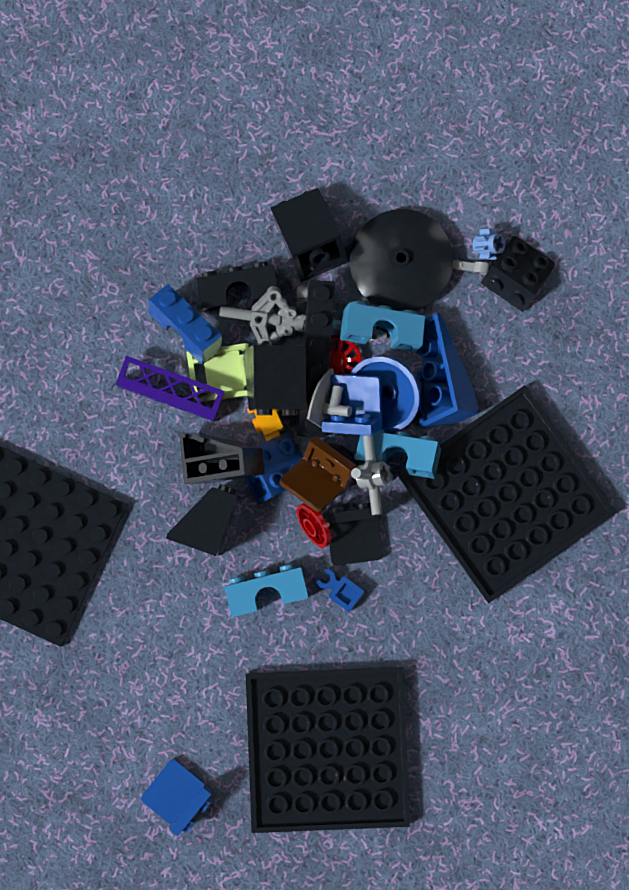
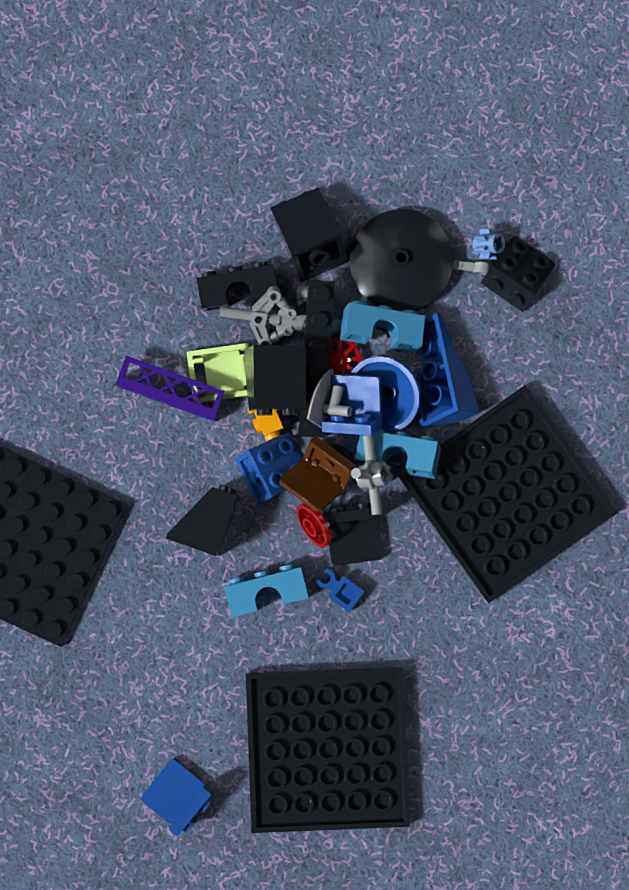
blue arch [149,284,222,365] -> none
black wedge [179,432,265,484] -> none

